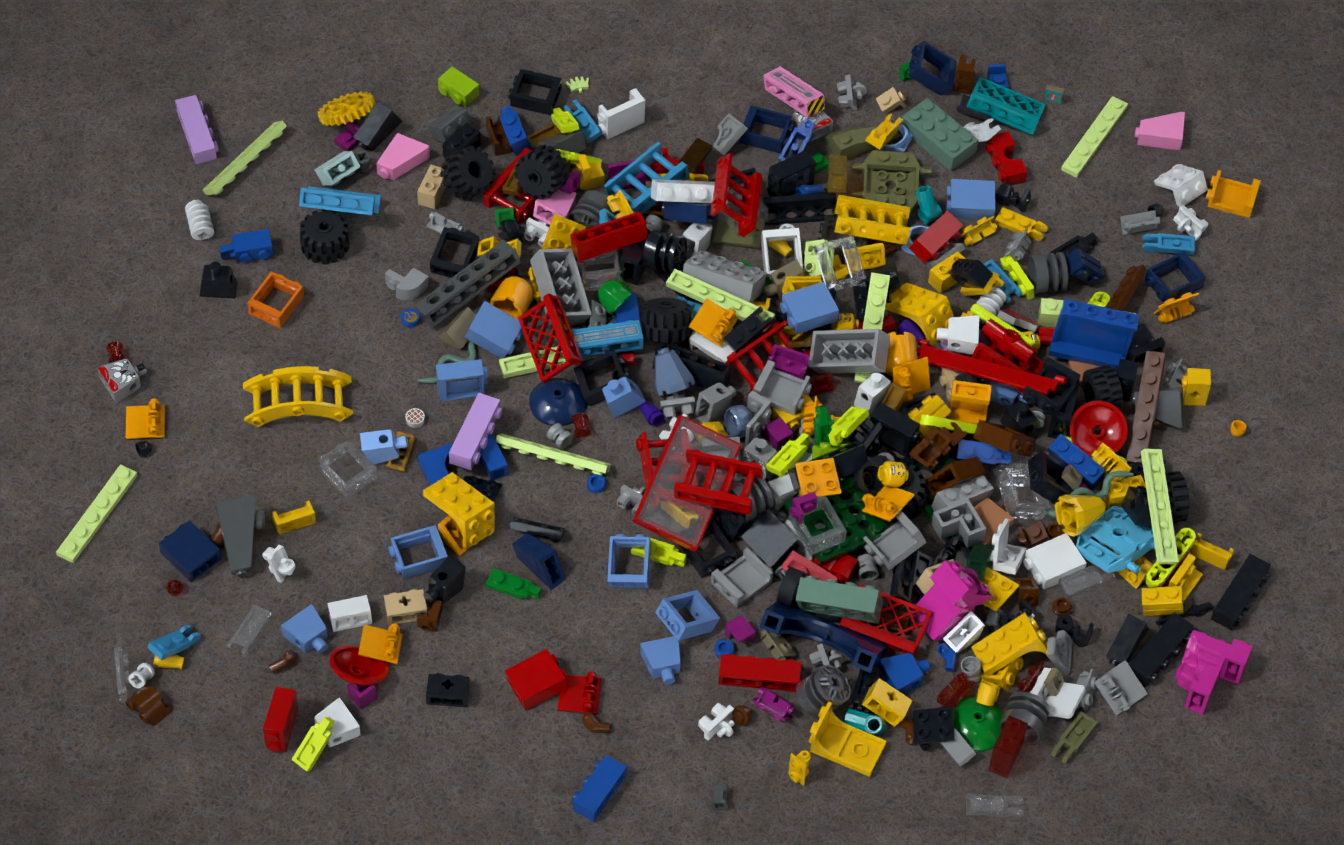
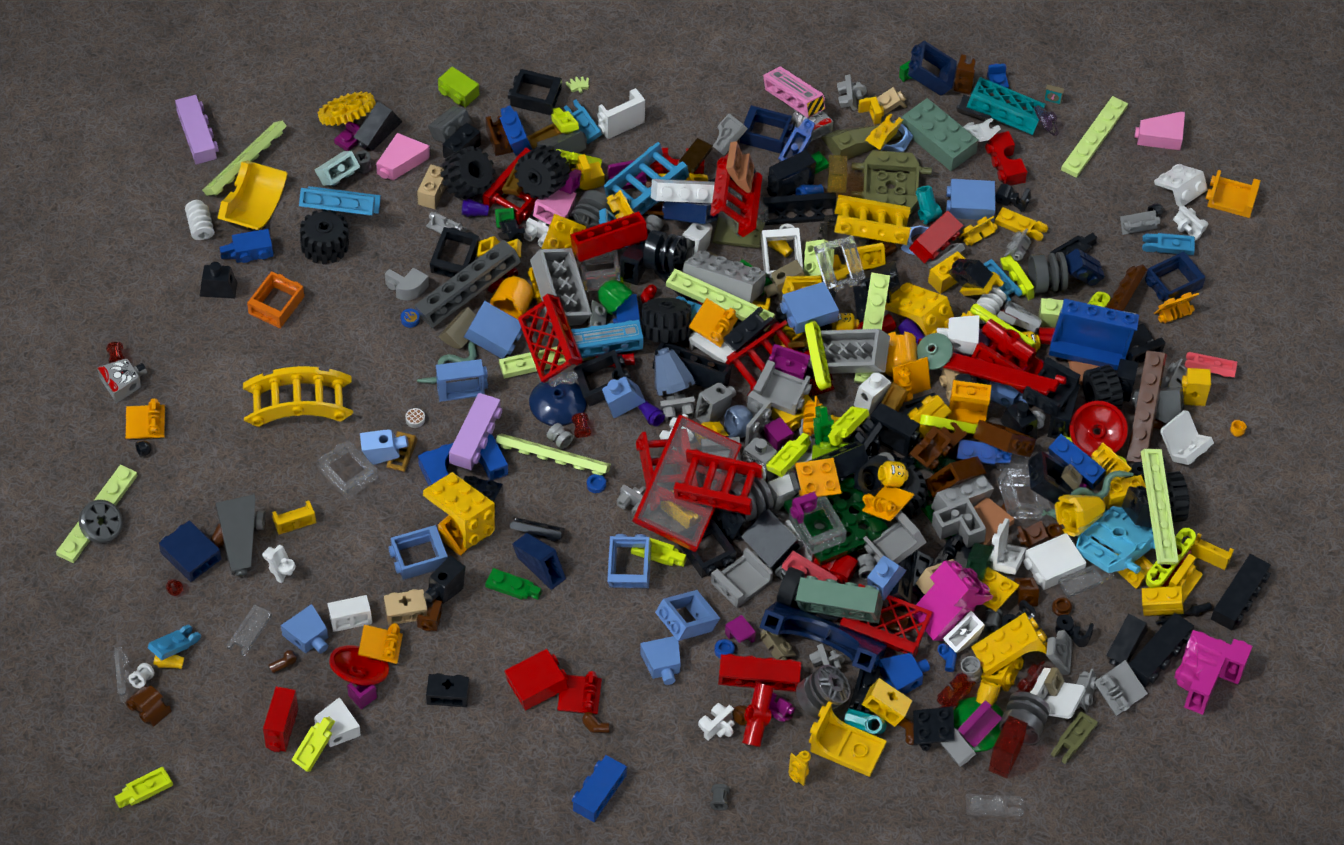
none -> dark grey wheel [79,500,123,543]
none -> neon yellow hinge [115,767,173,808]
none -> yellow panel [218,160,288,230]
none -> dark purple cone [461,199,489,217]
none -> clear arm [548,371,578,387]
none -> red arm [640,284,657,304]
none -> nougat slope [726,141,755,193]
none -> red piece [742,683,774,747]
none -> neon yellow beam [805,321,831,390]
none -> yellow bracket [858,97,884,125]
none -> medium blue torso [867,556,906,600]
none -> sand green dish [917,333,953,370]
none -> magenta panel [957,700,1002,747]
none -> light grey tile [1004,300,1042,328]
none -> clear purple dish [1034,105,1059,136]
none -> white bracket [1160,410,1214,465]
none -> coral hinge [1185,352,1237,378]

